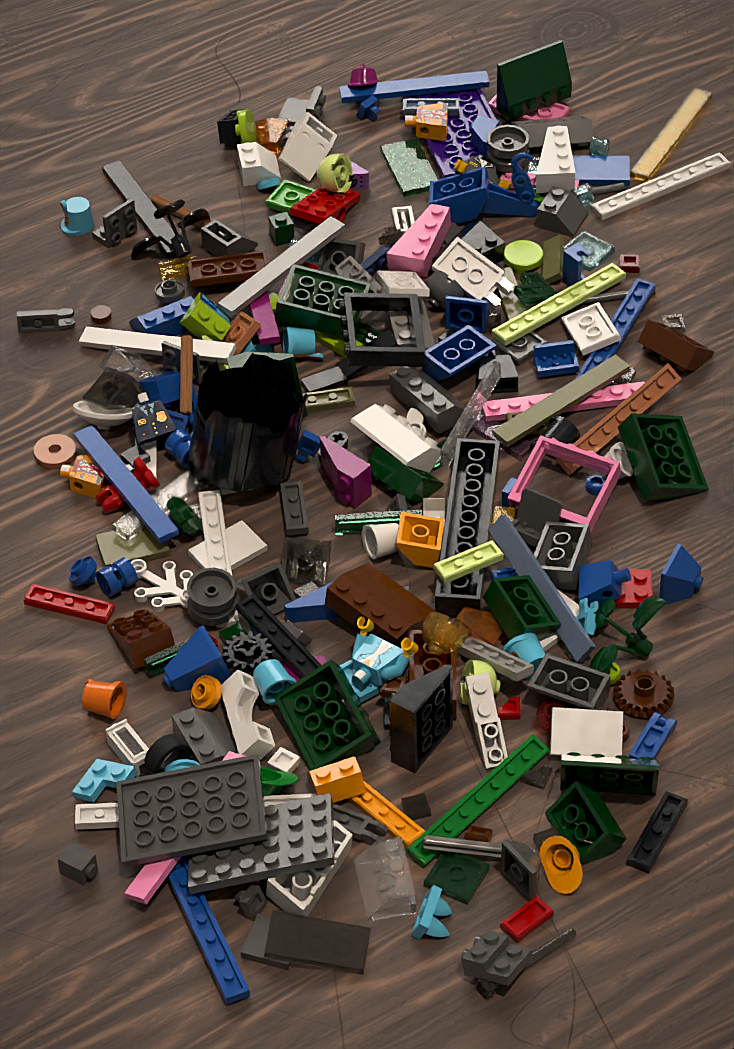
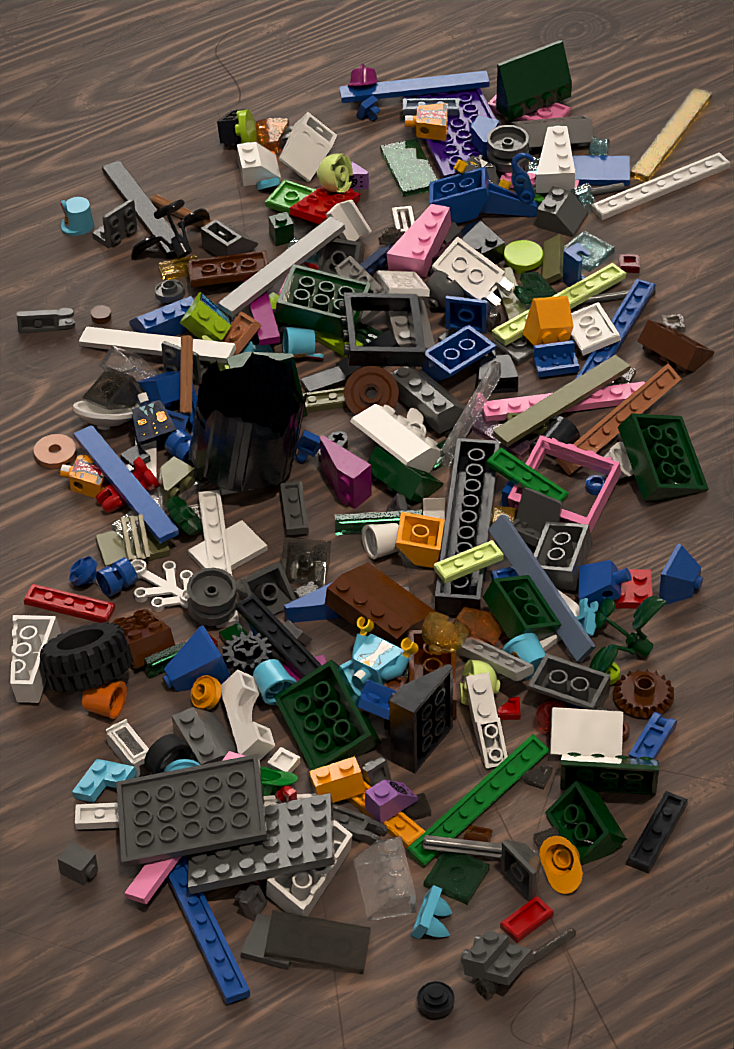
bracket [278,86,326,125] -> none
none -> white wedge [10,615,61,703]
none -> black tyre [39,622,133,693]
none -> tile [120,514,150,561]
none -> slope [159,457,194,506]
none -> red tile [275,786,297,803]
none -> white panel [326,200,372,241]
none -> reddish brown gear [344,366,399,415]
none -> blue bracket [357,679,397,720]
none -> flat silver tile [362,757,391,787]
none -> medium lavender slope [365,780,418,823]
none -> black plate [417,981,455,1018]
none -> green tile [487,447,569,503]
none -> light orange slope [522,296,574,346]

